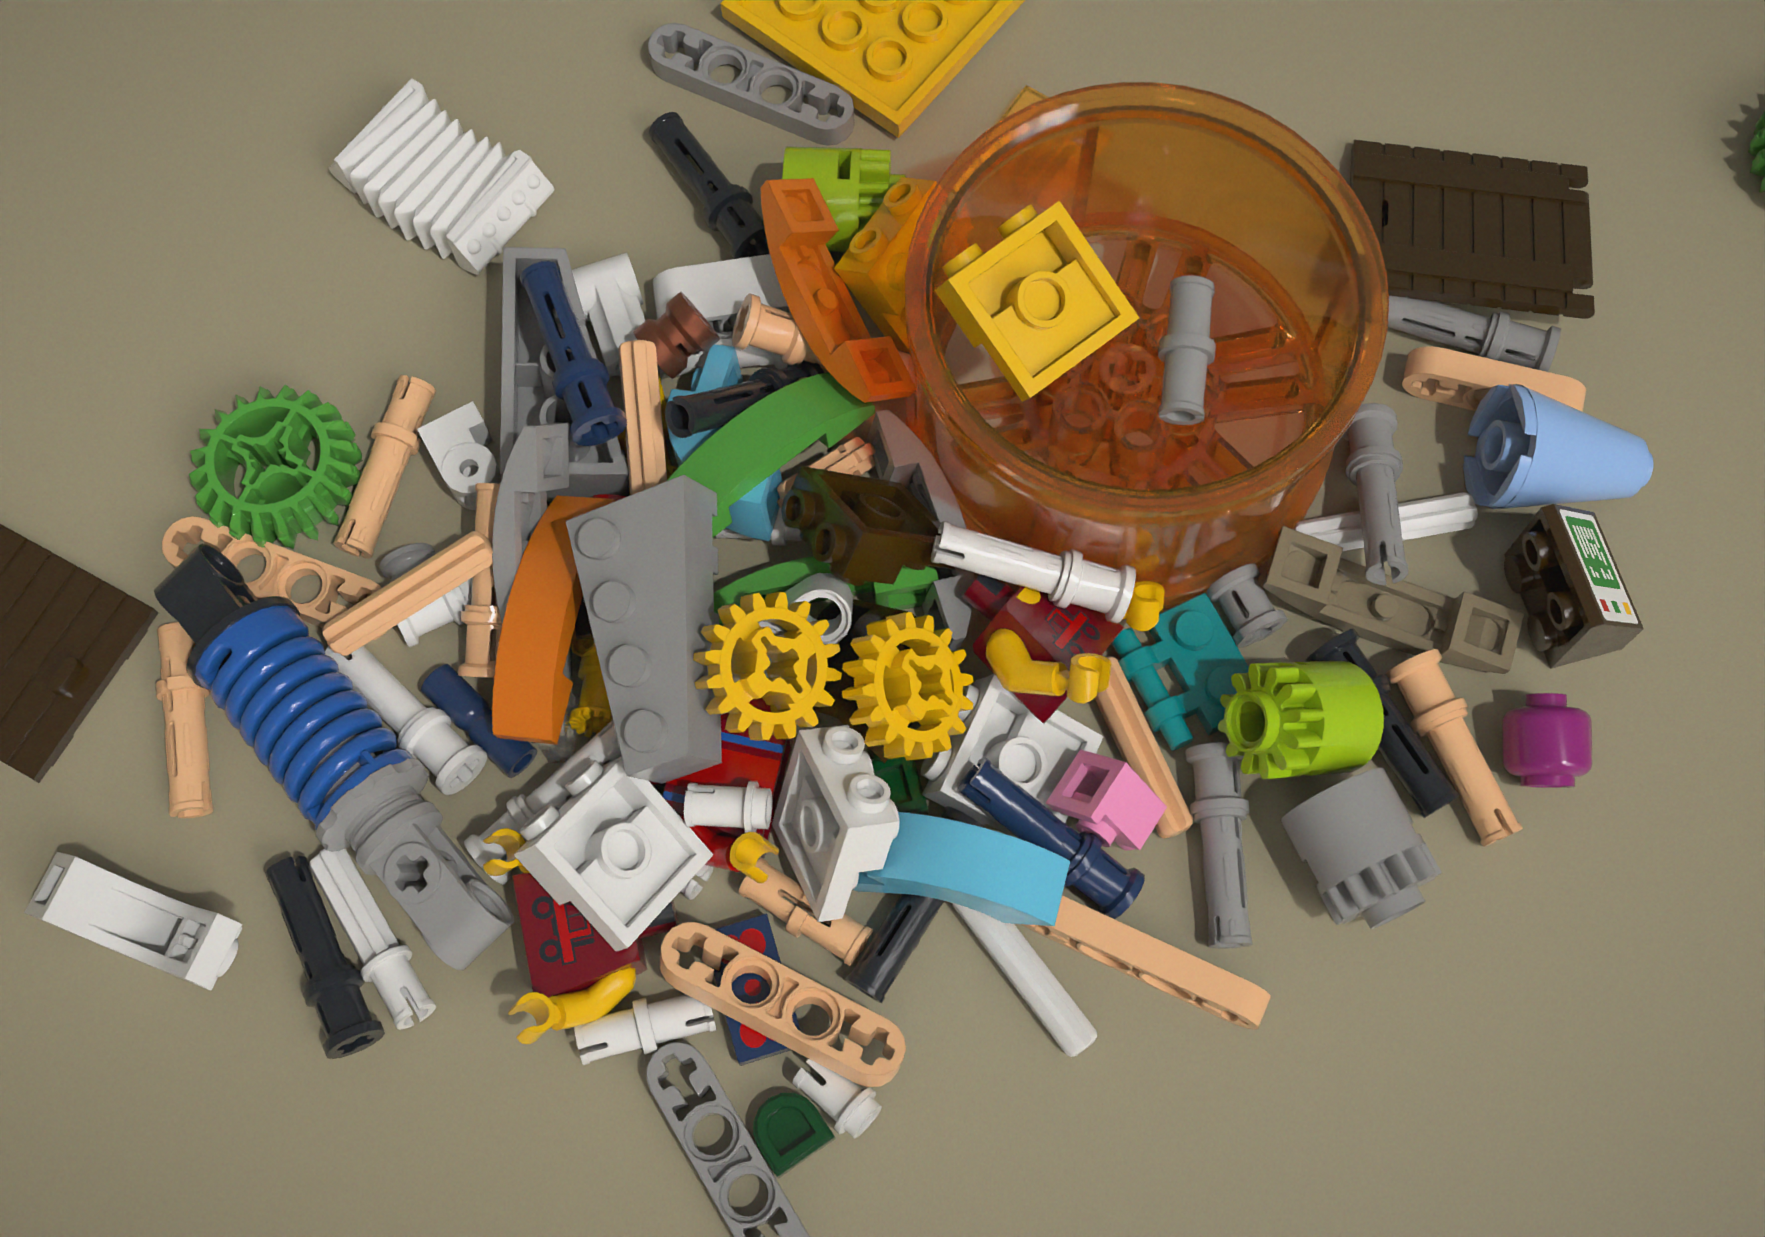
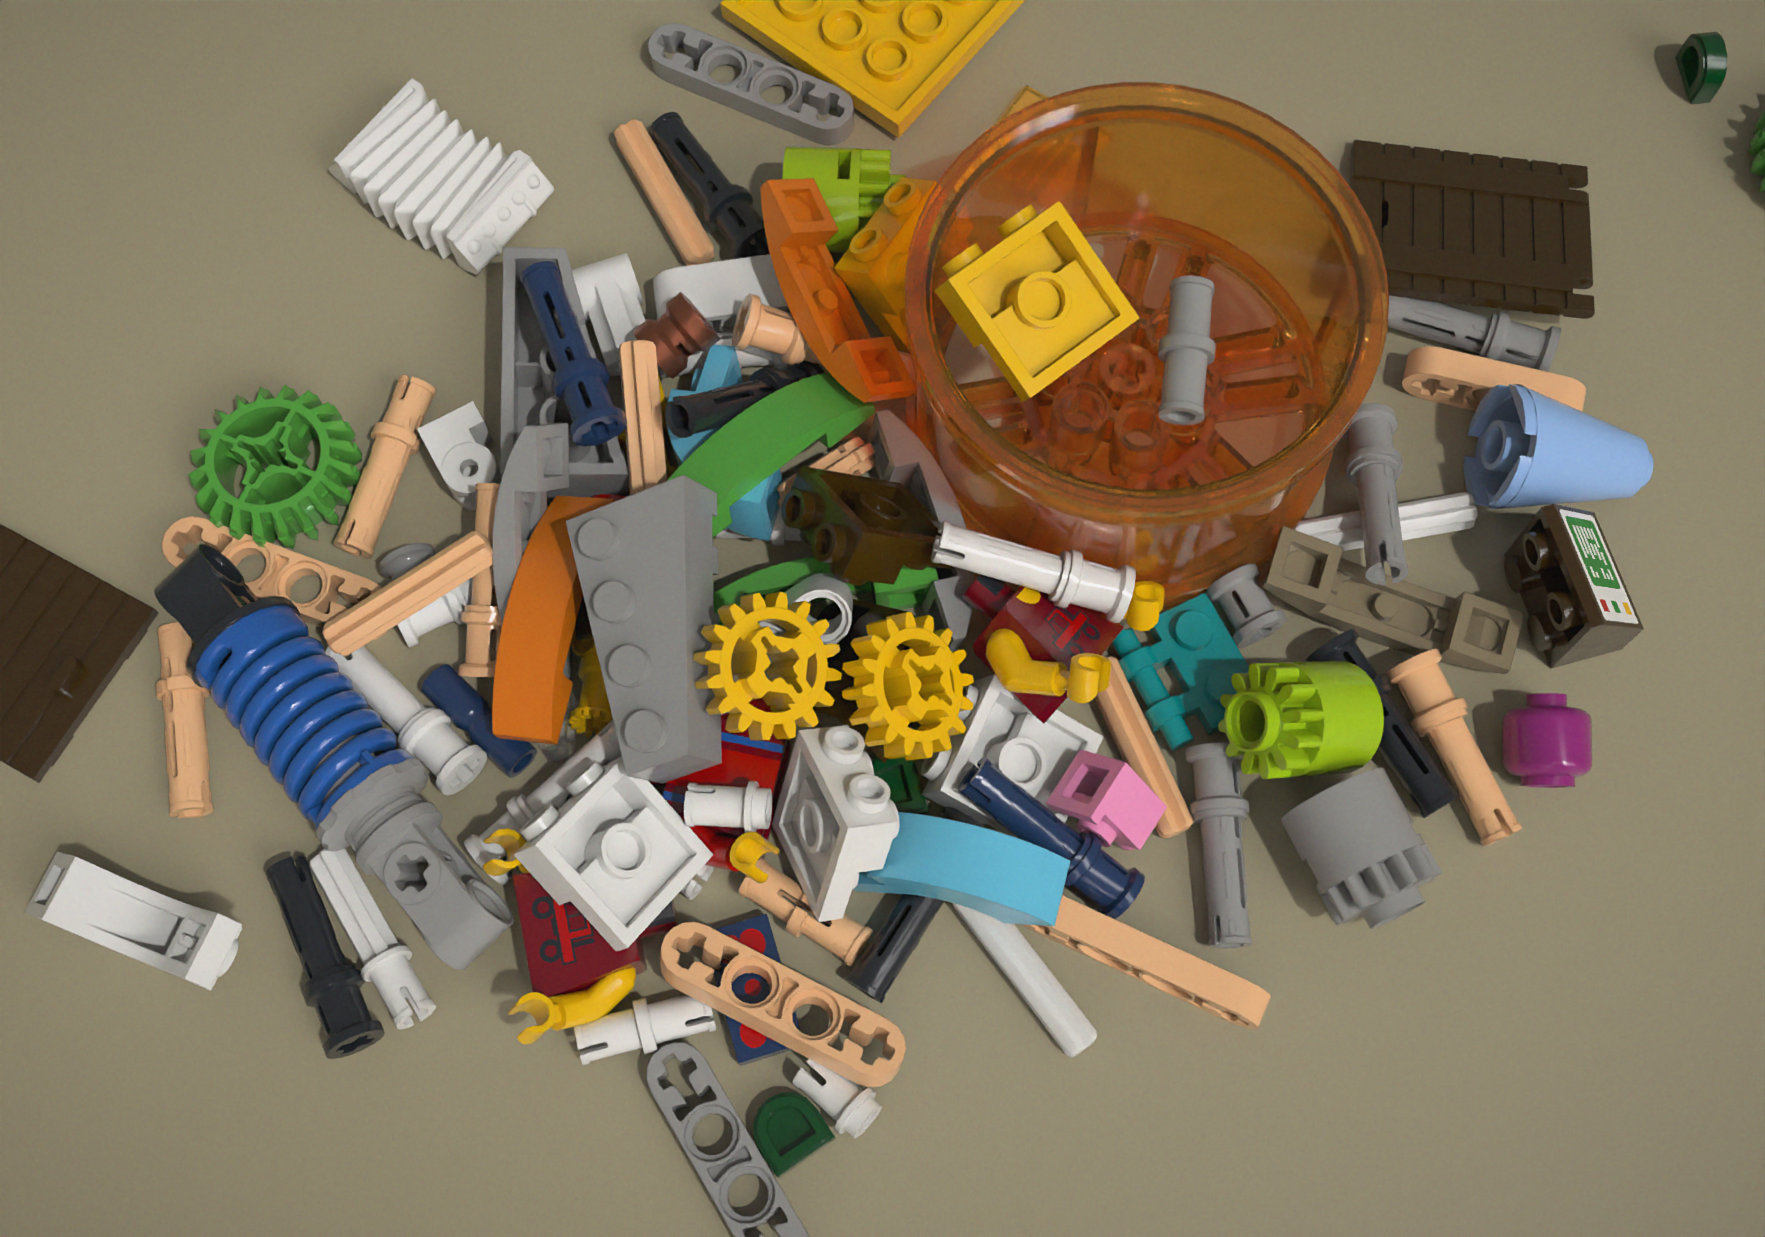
none -> light nougat axle [614,119,715,266]
none -> dark green tile [1675,31,1727,105]

